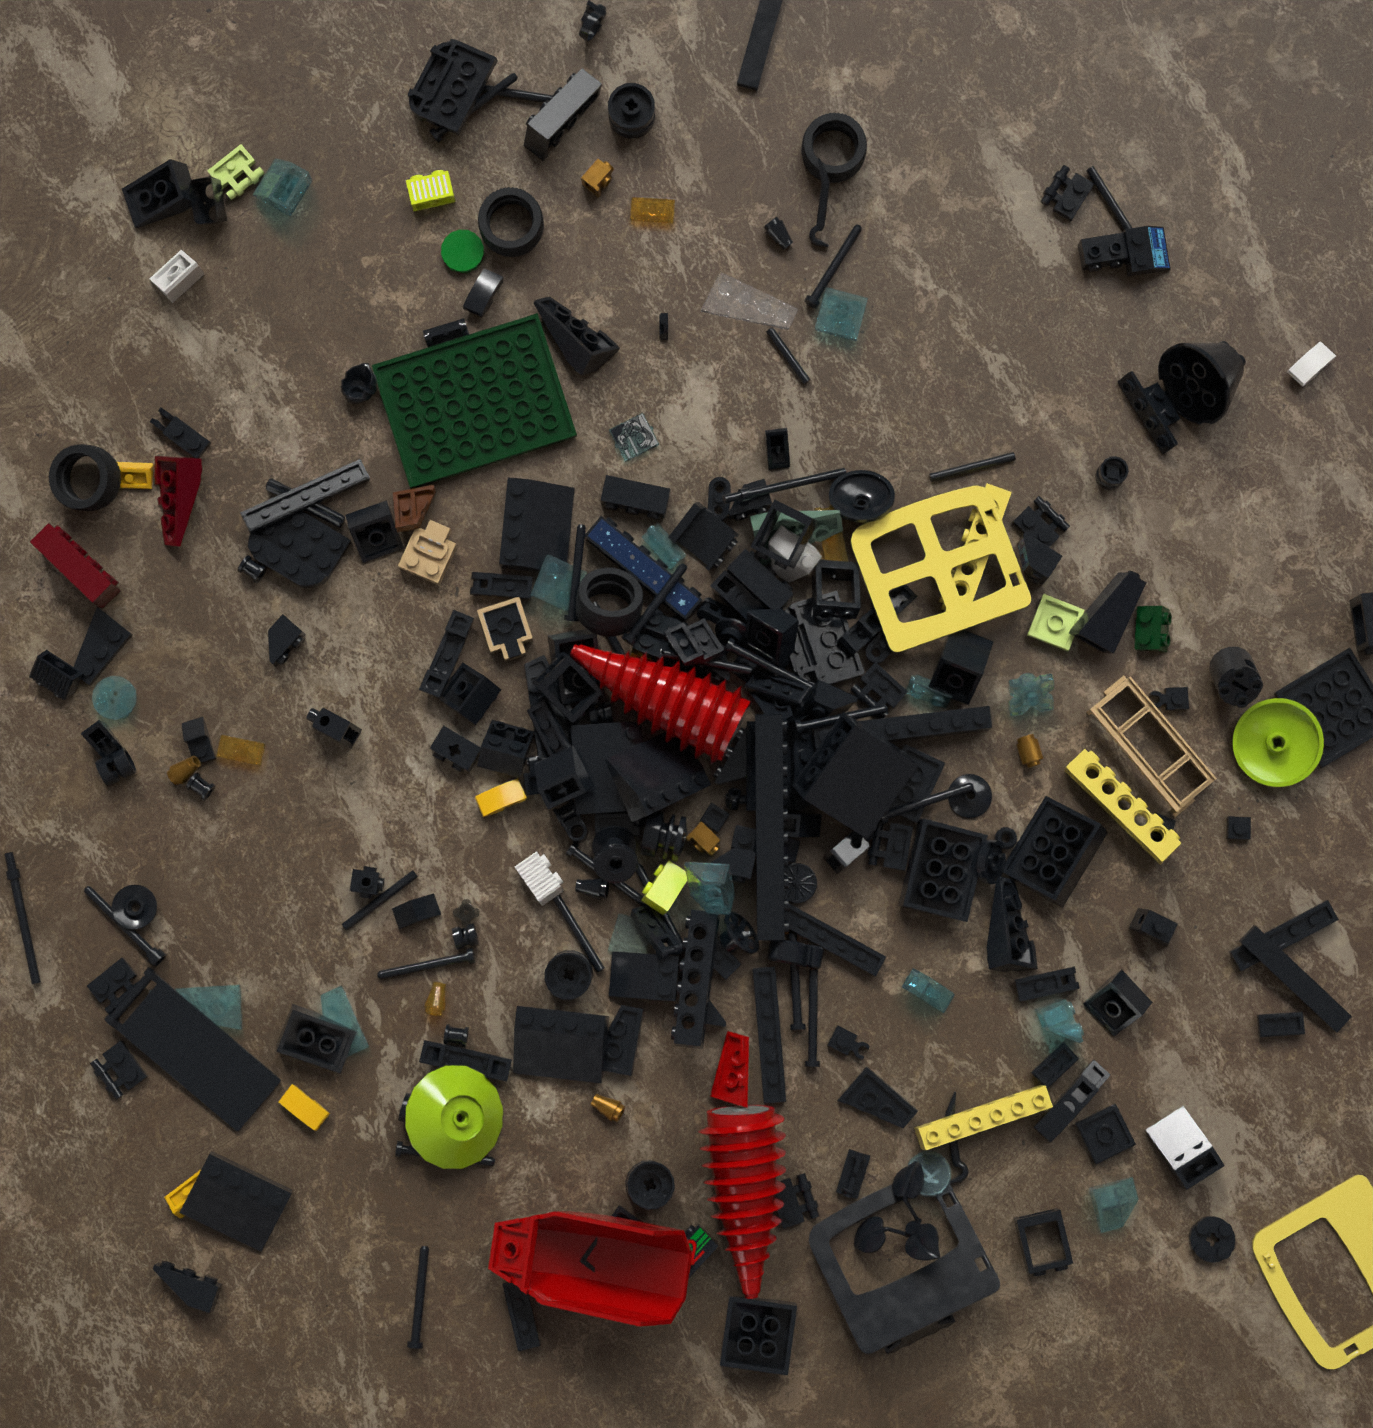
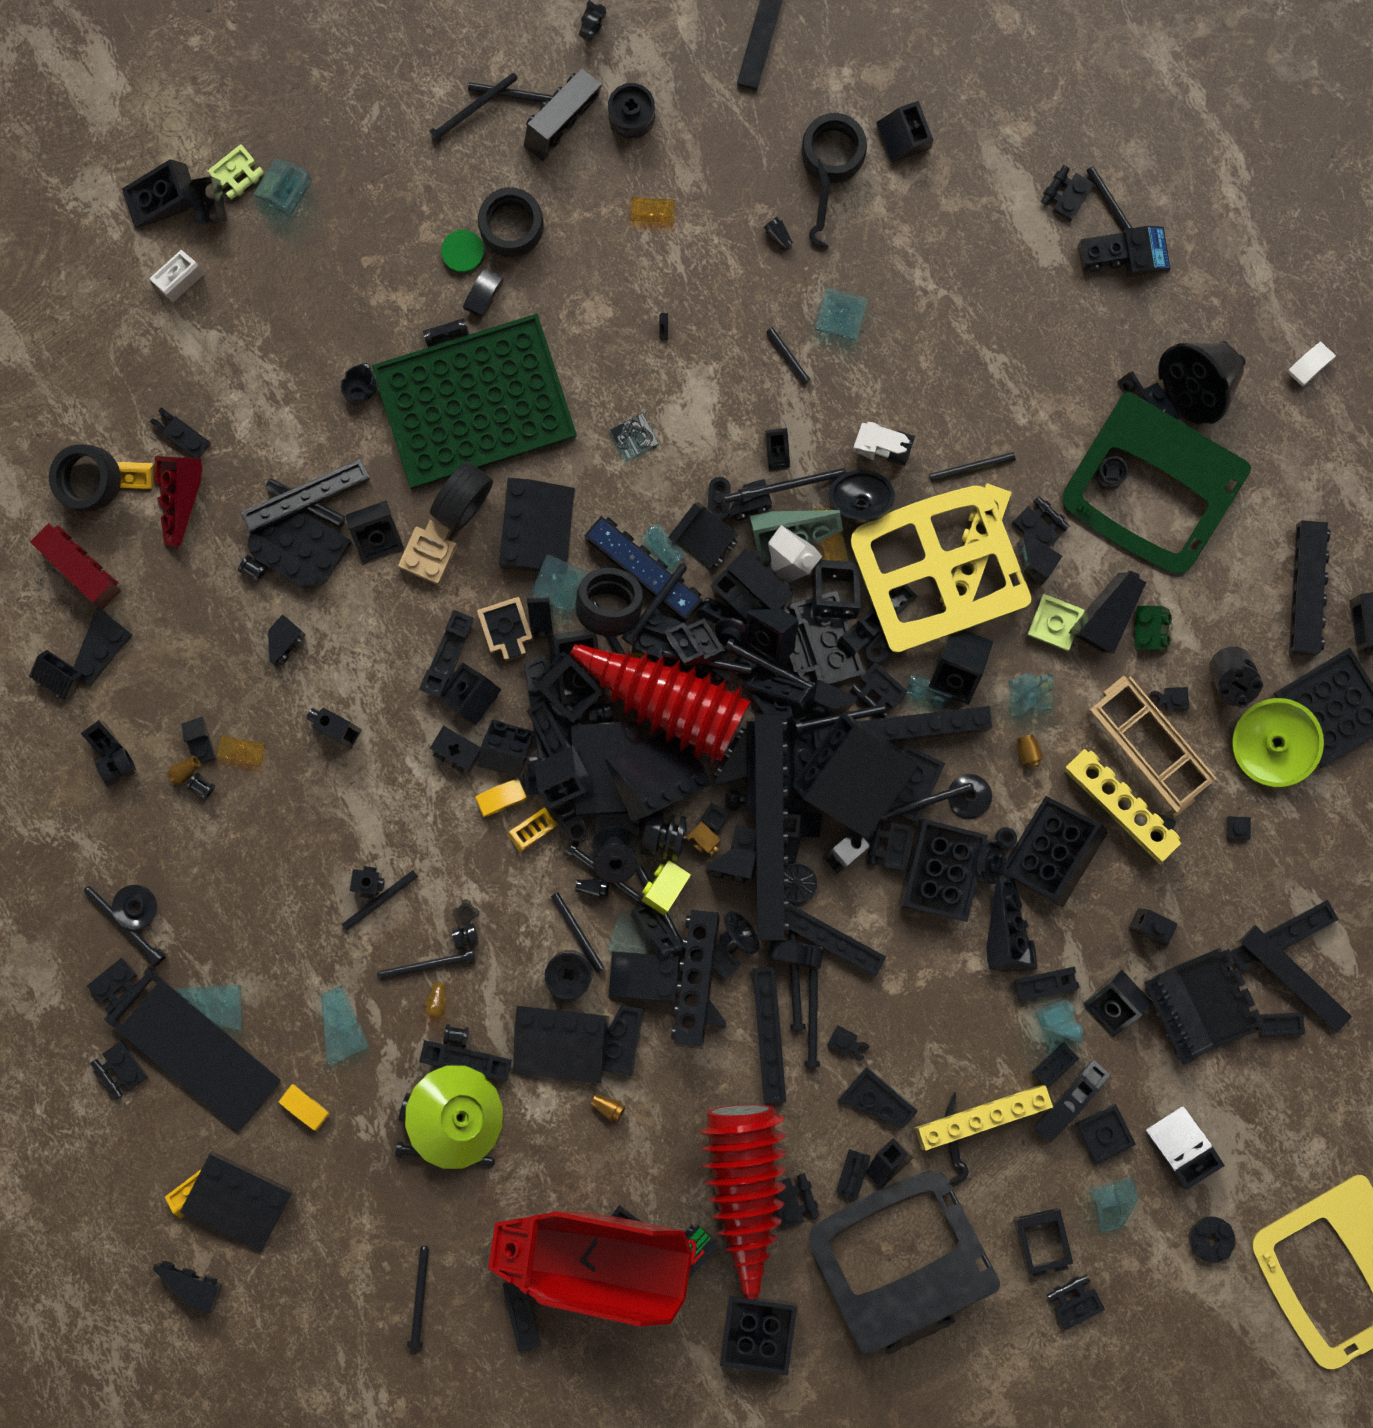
black bar [4,852,41,984] -> none
clear light blue plate [92,676,137,720] -> none
black slope [276,1004,357,1073] -> none
black slope [392,893,441,930] -> none
reddish brown wing [393,485,436,532] -> none
neon yellow brick [406,170,456,211] -> none
black plate [408,39,498,135] -> none
black plate [470,572,533,600] -> none
white brick [515,851,564,906] -> none
black wedge [534,296,620,376] -> none
black bar [564,524,586,622] -> none
pearl gold brick [581,159,614,198] -> none
black brick [600,475,671,520] -> none
black wheel [625,1160,675,1210] -> none
clear light blue slope [684,862,735,915] -> none
clear wing [701,272,798,330] -> none
red wing [710,1031,749,1108] -> none
black window [751,499,818,570] -> none
black bar [804,224,862,309] -> none
black plant [854,1162,940,1261] -> none
clear light blue slope [902,968,955,1013] -> none
clear light blue tile [908,1151,951,1197] -> none
none -> black tyre [430,462,493,532]
none -> yellow slope [508,807,558,853]
none -> black slope [527,597,554,638]
none -> white piece [853,422,915,467]
none -> black slope [866,1138,913,1189]
none -> black slope [876,101,934,163]
none -> black plate [1047,1274,1105,1330]
none -> dark green door [1062,392,1251,573]
none -> black hinge [1144,948,1264,1065]
none -> black brick [1289,520,1331,656]

